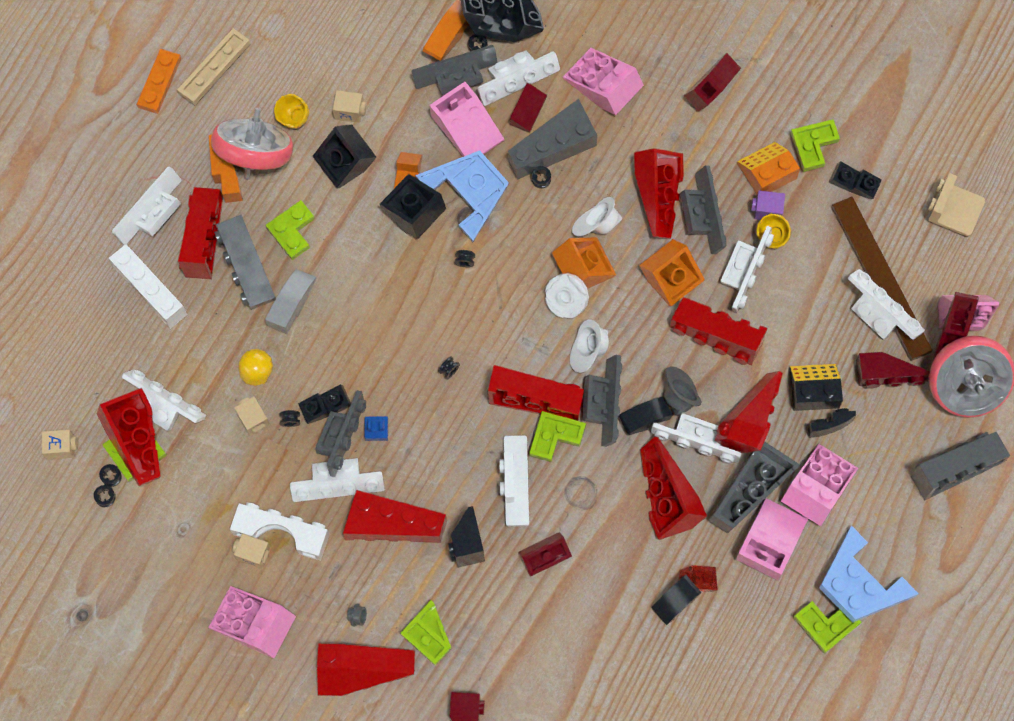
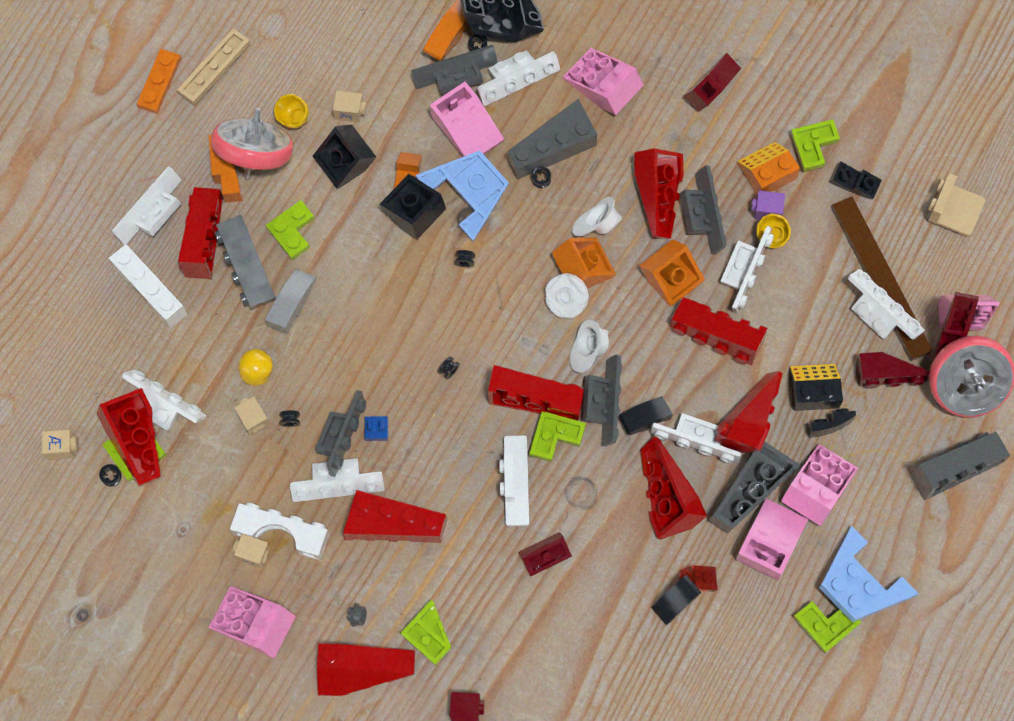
black bush [94,485,116,508] -> none
black slope [298,384,351,424] -> none
black slope [448,506,485,568] -> none
dark red slope [510,83,547,133] -> none
dark grey piece [664,366,702,416] -> none

